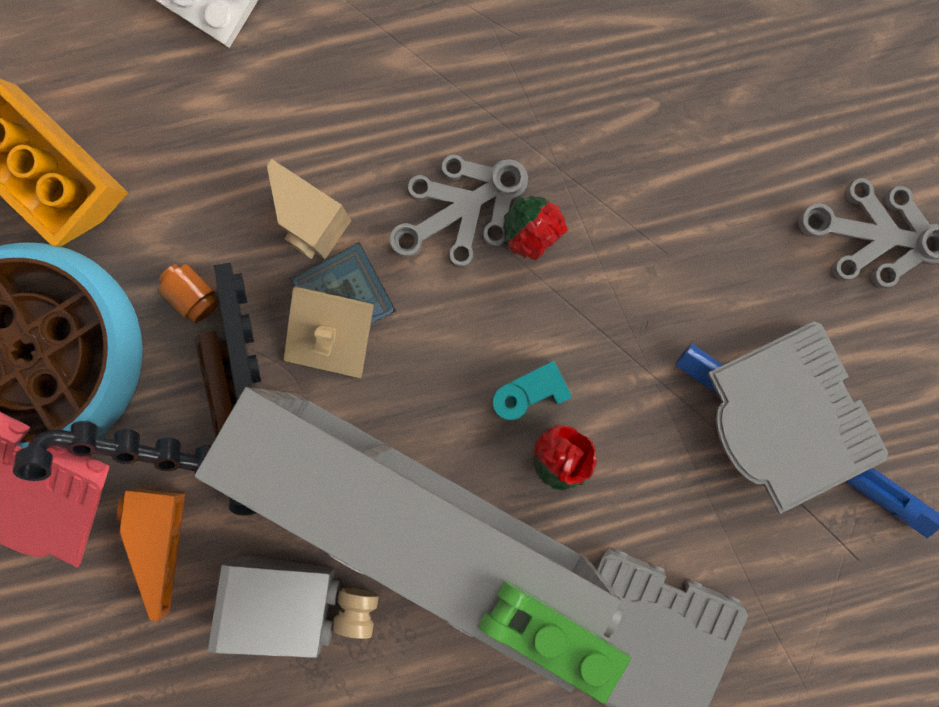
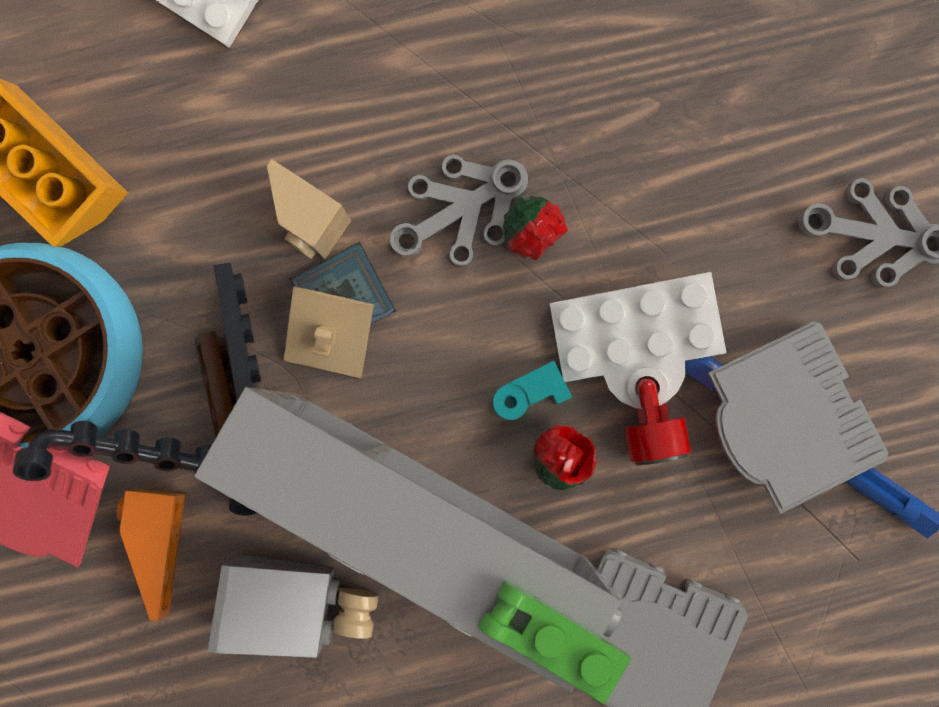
orange brick [158,264,219,324] -> none
none -> white plate [550,272,726,465]

